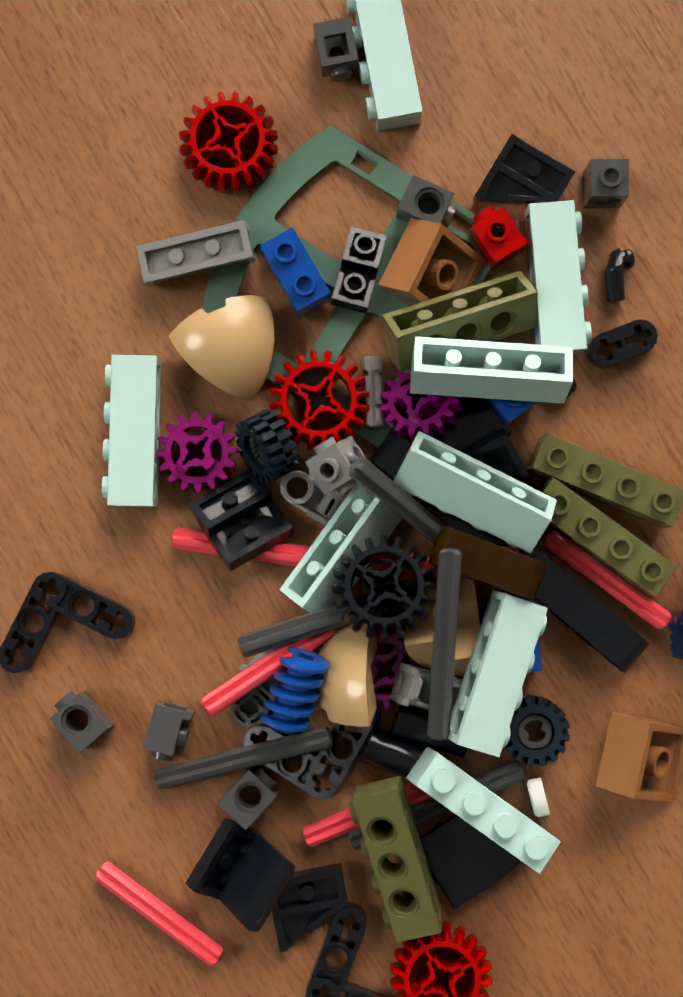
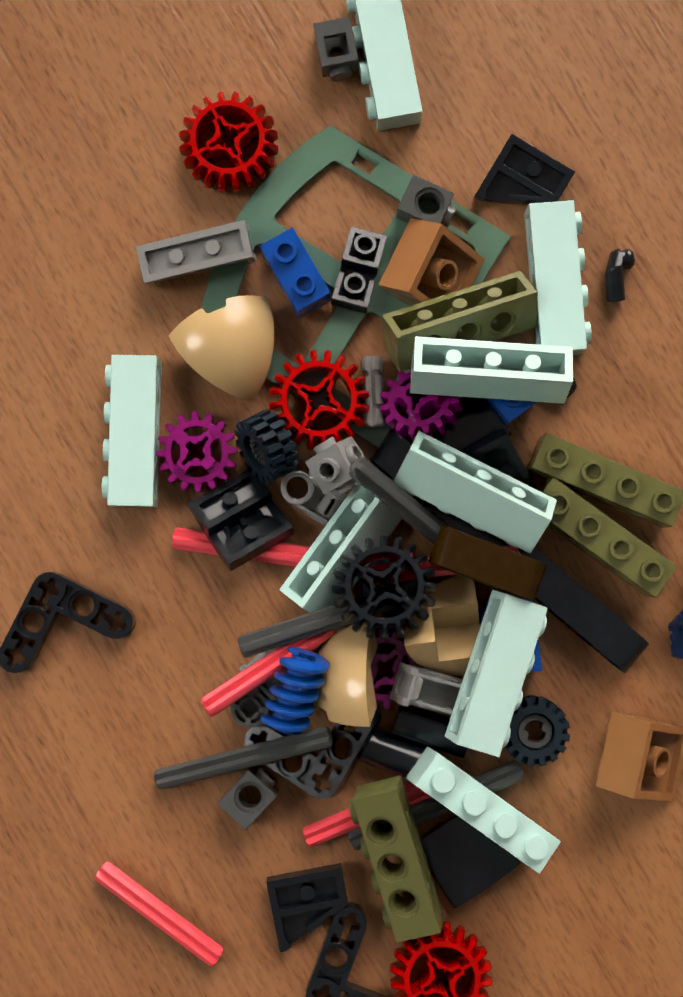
dark grey brick [49,690,114,754] -> none
dark grey brick [143,700,196,761] -> none
black bracket [185,818,295,932] -> none
dark grey axle [427,548,462,740] -> none
red brick [469,206,528,270] -> none
white tile [527,777,550,818] -> none
coral axle [542,530,672,630] -> none
dark grey brick [583,159,629,208] -> none
black beam [586,319,658,369] -> none

